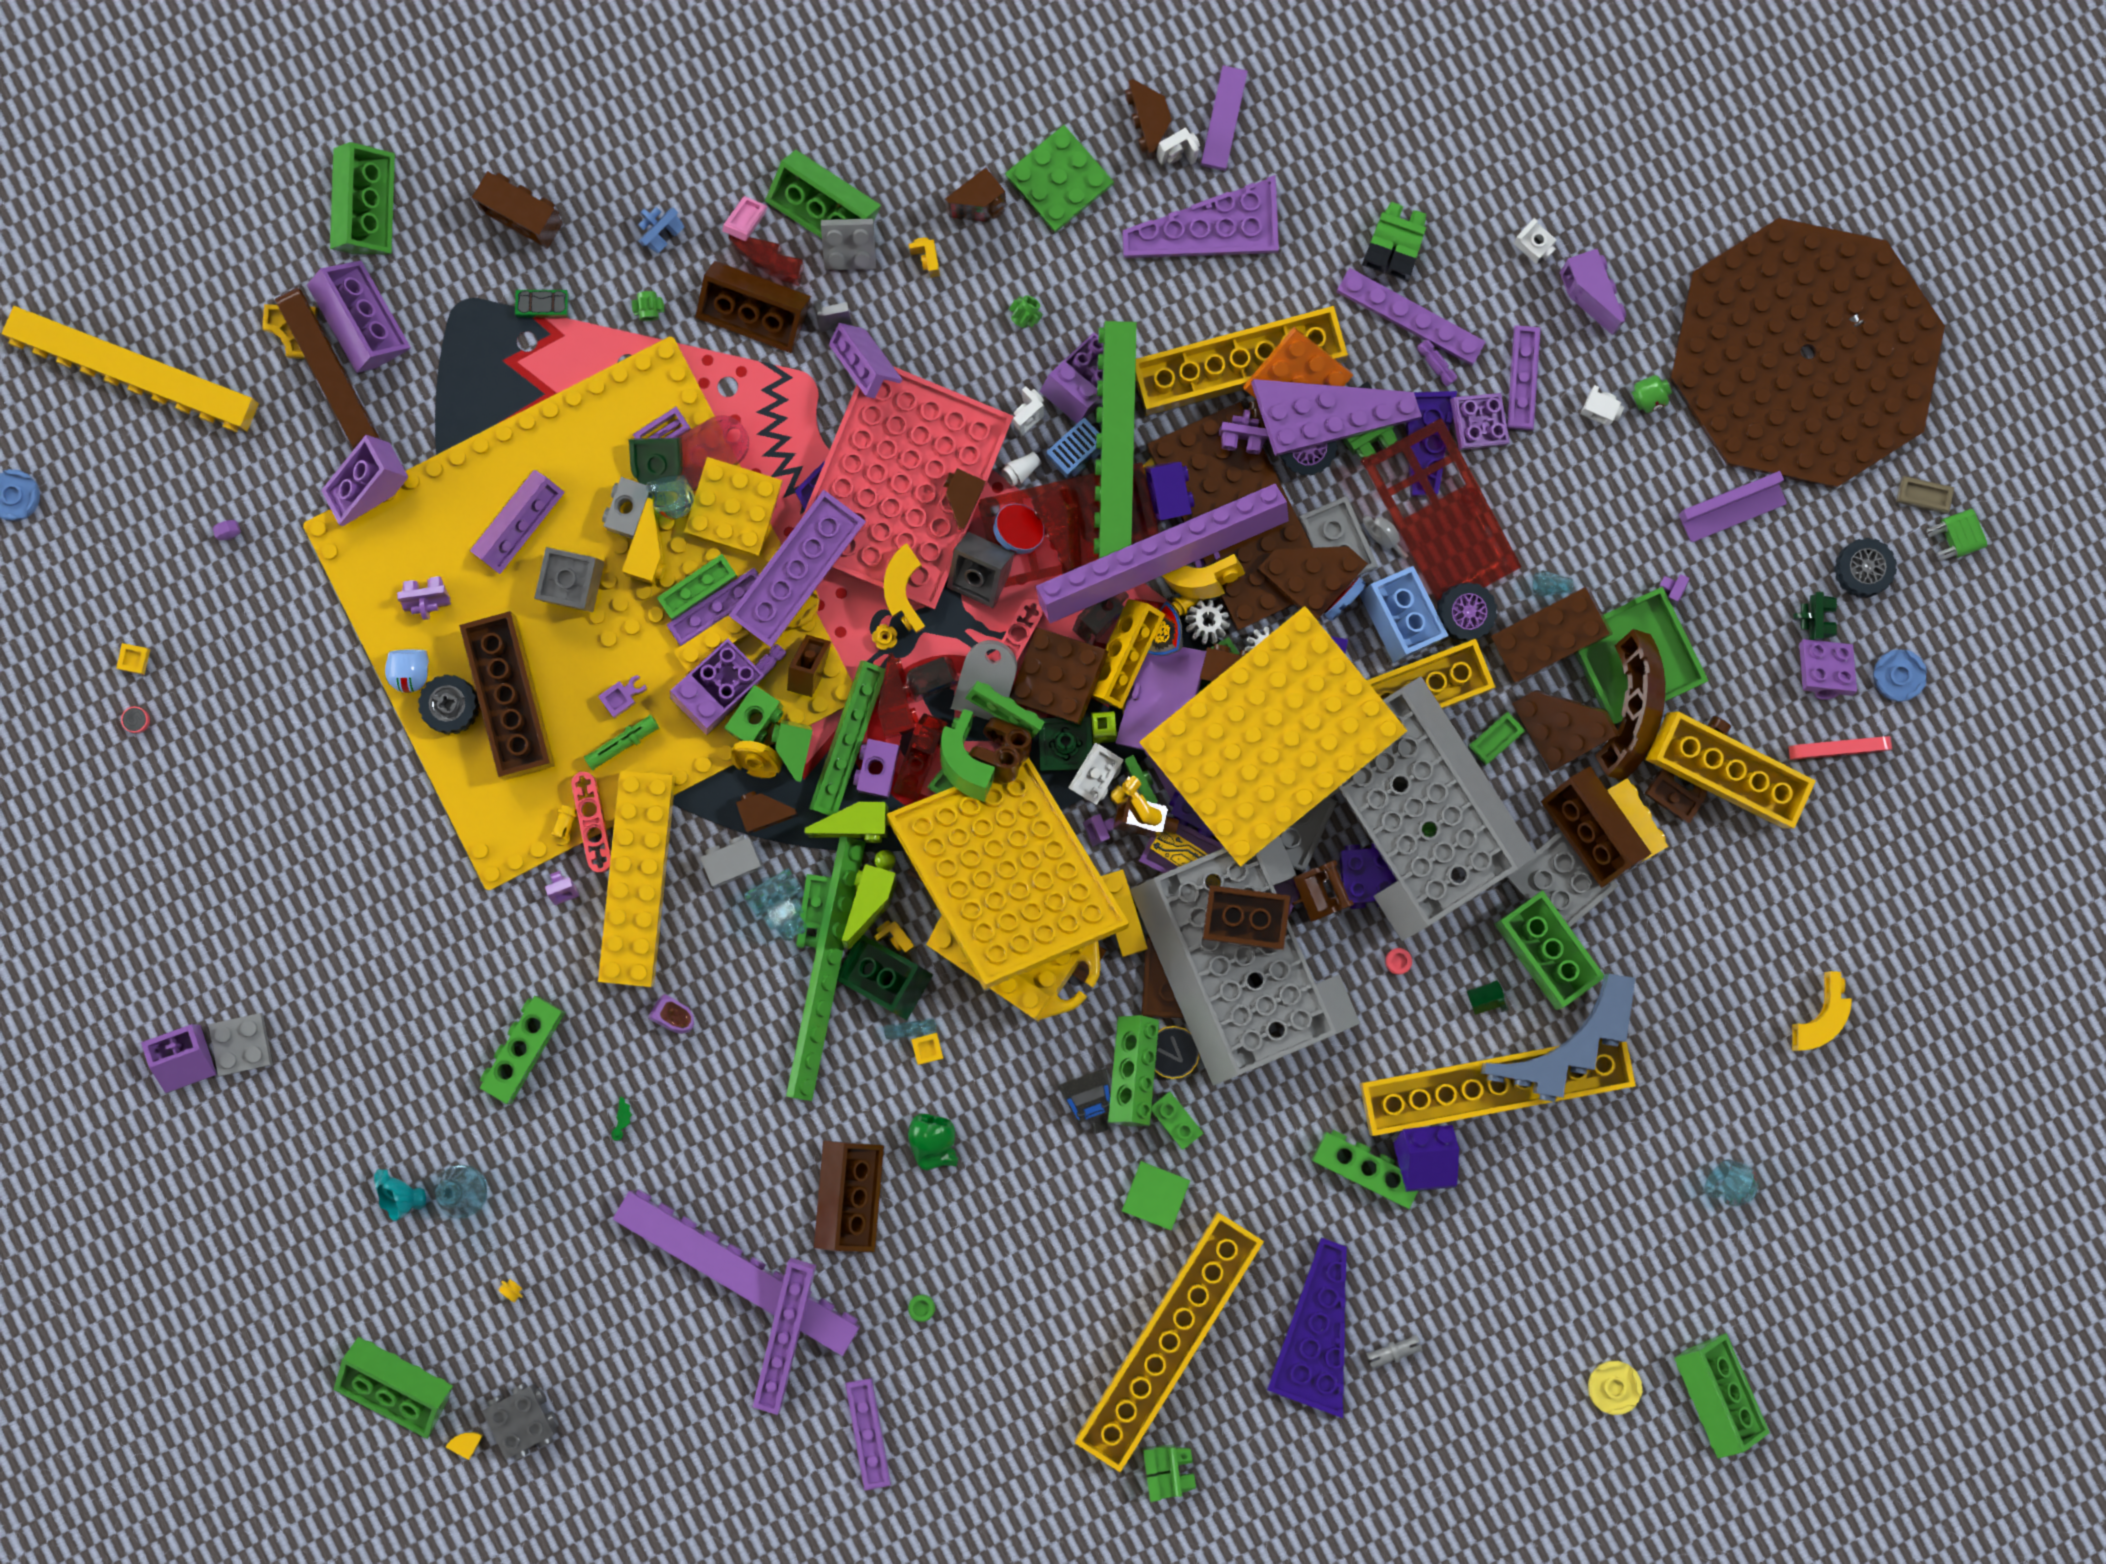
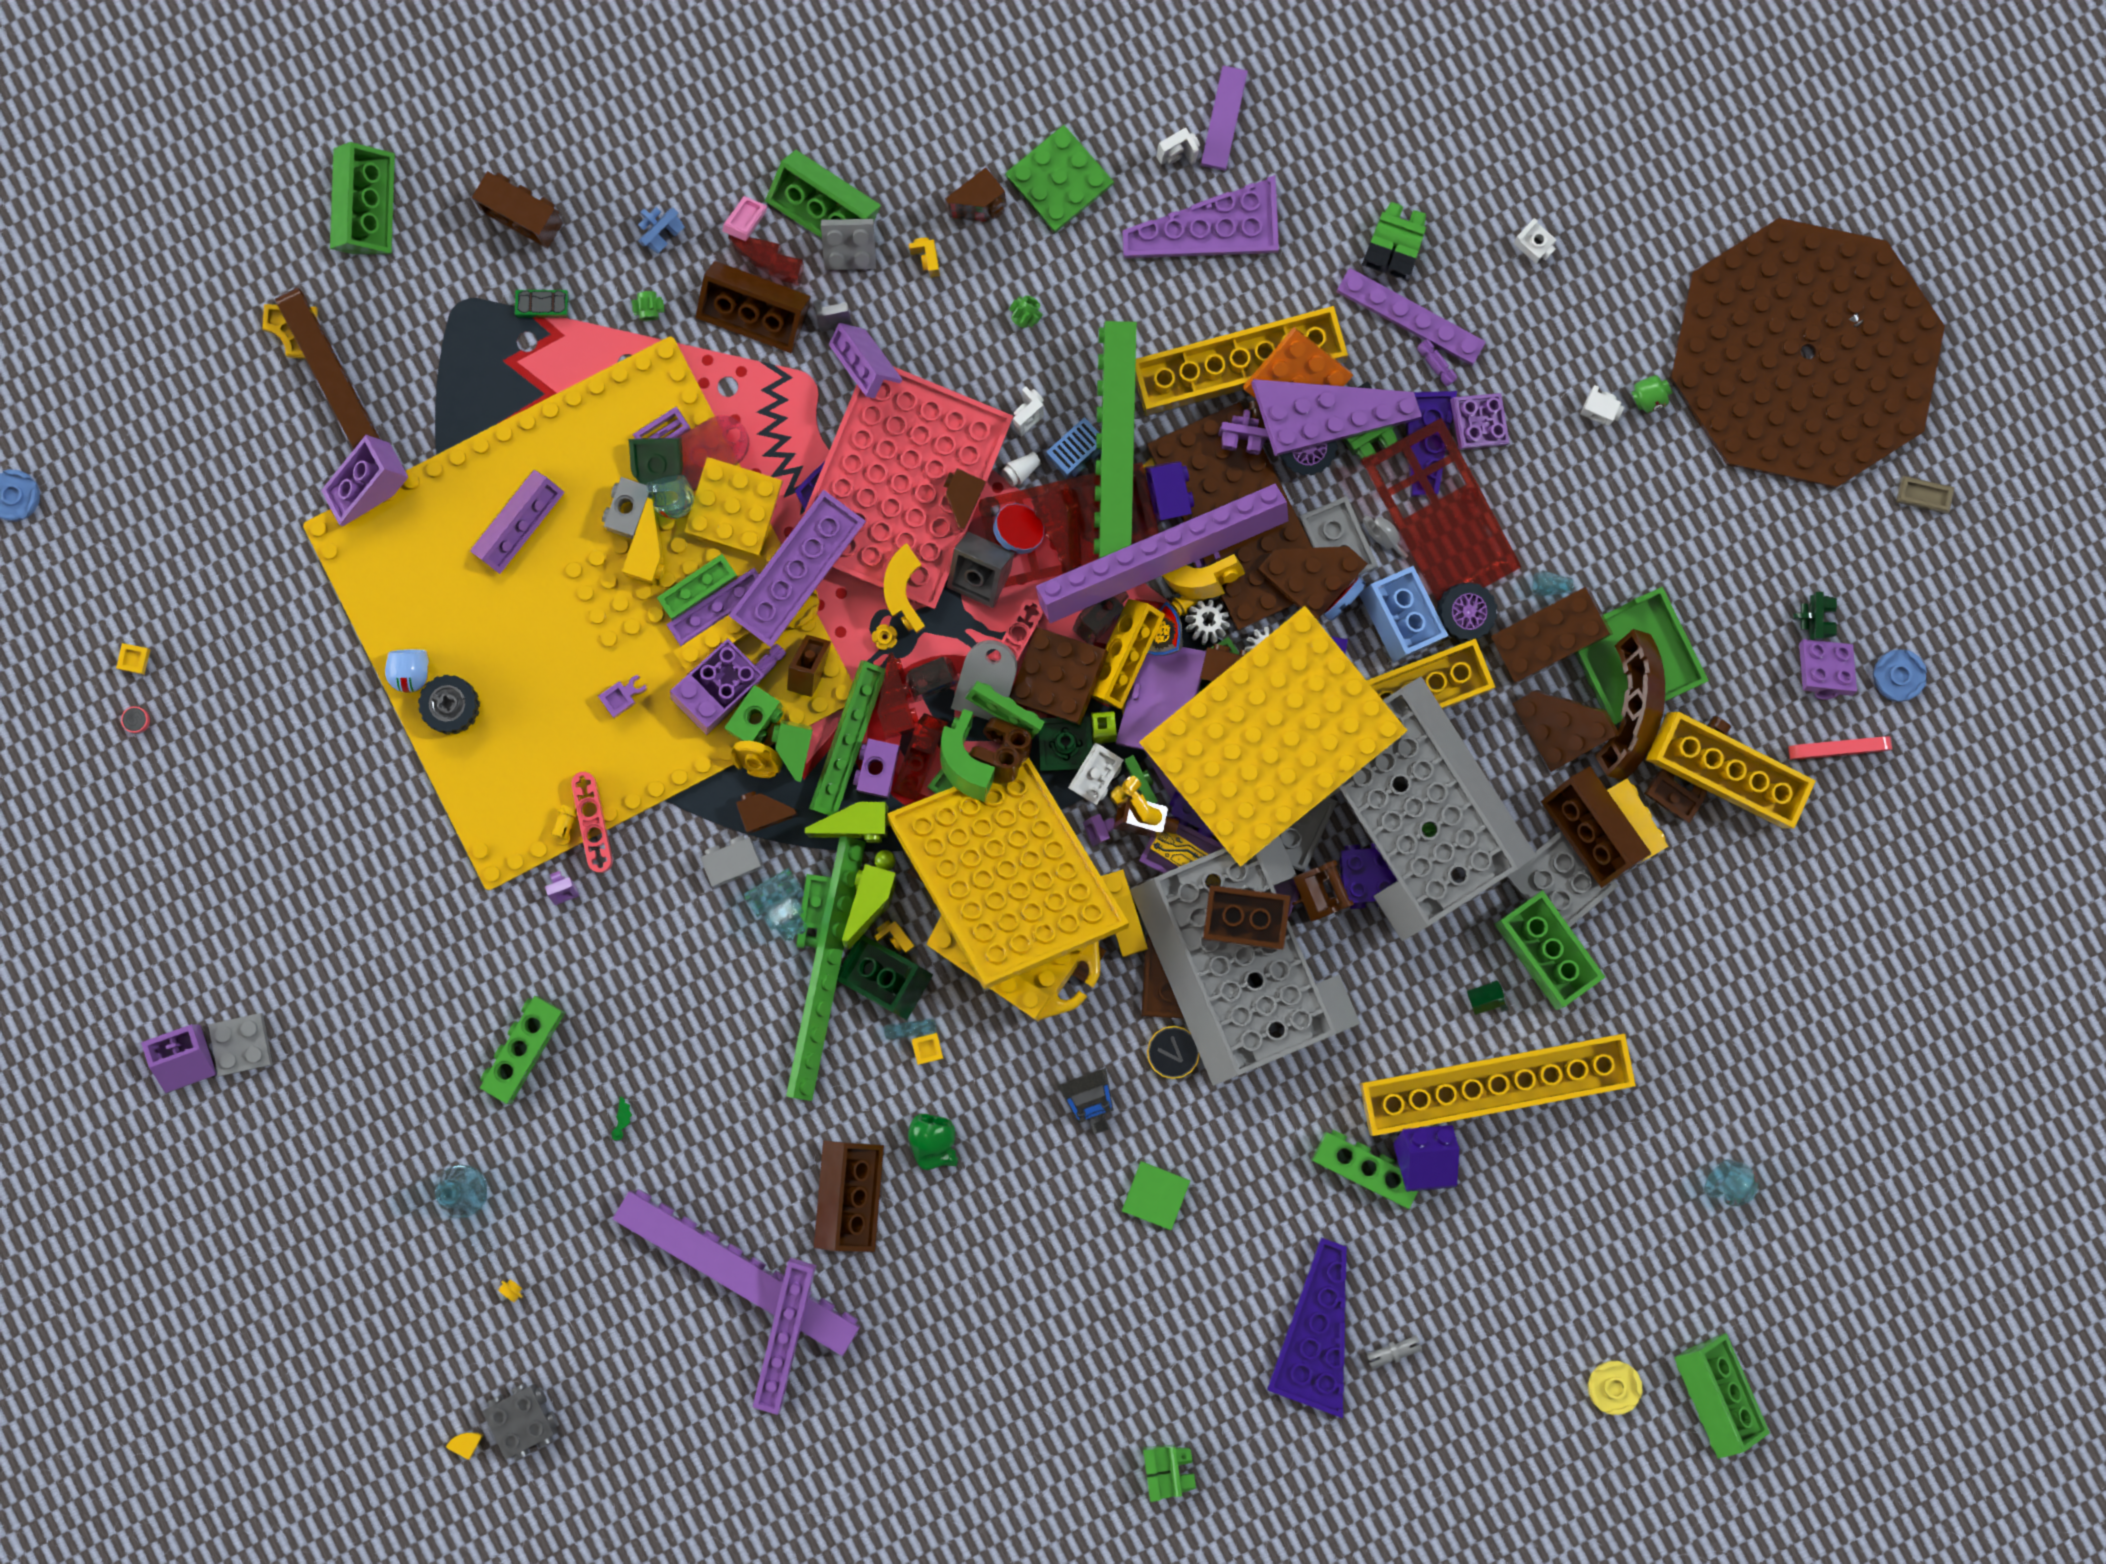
yellow brick [1,305,259,433] -> none
medium lavender tile [212,520,241,541] -> none
medium lavender slope [307,260,411,373] -> none
bright green slope [333,1337,453,1439] -> none
teal hair [374,1169,427,1221] -> none
medium lavender hips [397,576,451,620] -> none
reddish brown brick [459,611,555,780] -> none
flat silver container [534,547,604,613] -> none
bright green pin [584,714,660,770] -> none
yellow brick [598,770,676,987] -> none
rock [648,994,694,1034] -> none
medium lavender tile [845,1378,891,1491] -> none
bright green tile [908,1294,935,1322] -> none
medium lavender slope [1039,332,1103,423] -> none
yellow brick [1074,1211,1264,1472] -> none
bright green brick [1108,1015,1159,1126] -> none
reddish brown slope [1124,79,1172,161] -> none
bright green brick [1151,1091,1203,1150] -> none
coral tile [1385,948,1412,975] -> none
bright green tile [1468,711,1525,766] -> none
sand blue arch [1481,974,1636,1102] -> none
medium lavender tile [1507,325,1541,431] -> none
medium lavender slope [1559,249,1626,335] -> none
medium lavender tile [1659,574,1690,607] -> none
medium lavender panel [1679,471,1787,542] -> none
yellow arch [1792,971,1852,1051] -> none
black wheel [1834,538,1897,598] -> none
bright green piece [1926,509,1987,561] -> none

